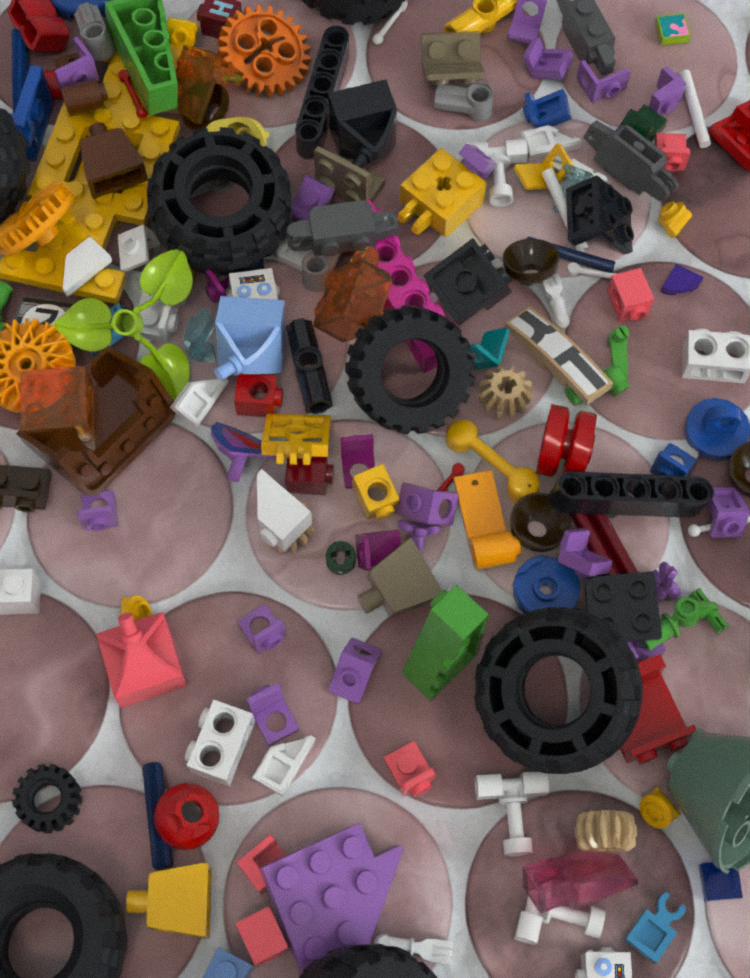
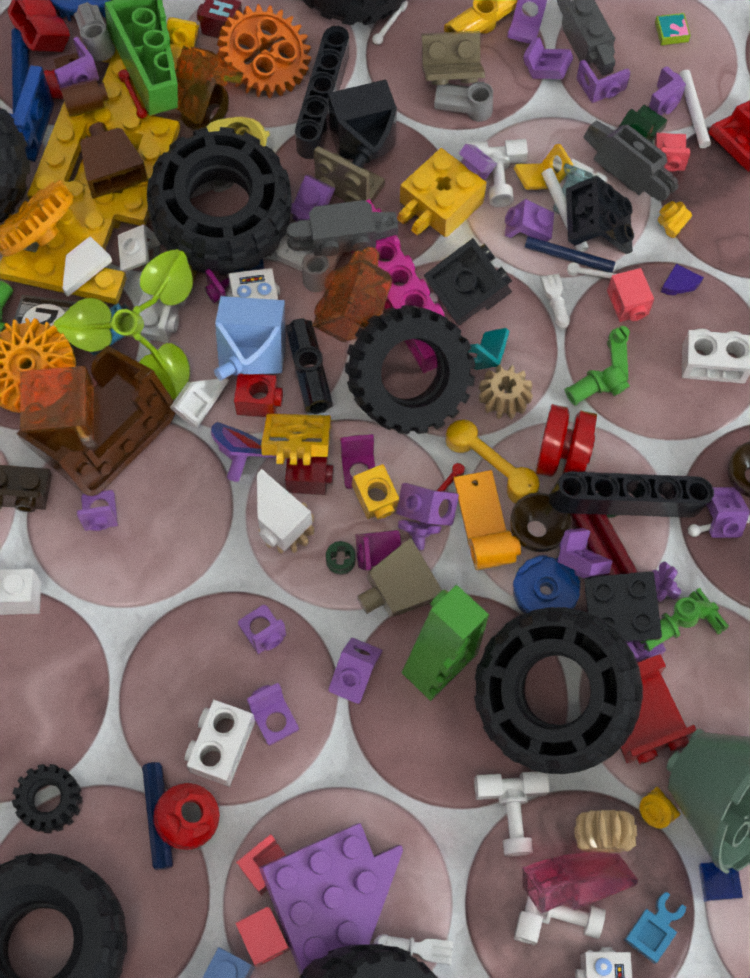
coral piece [96,612,187,708] -> none
yellow plate [121,595,152,621] -> none
yellow torso [126,863,212,939] -> none
clear light blue bracket [183,307,217,363] -> none
white tile [252,735,316,797] -> none
coral bracket [383,740,436,797] -> none
dark brown piece [503,239,559,286] -> none
slope [505,306,613,406] -> none
white tile [520,125,582,161] -> none
blue bracket [523,89,572,128] -> none
blue bracket [650,443,696,476] -> none
blue tile [684,398,750,461] -> none
none -> medium lavender bracket [505,199,554,241]

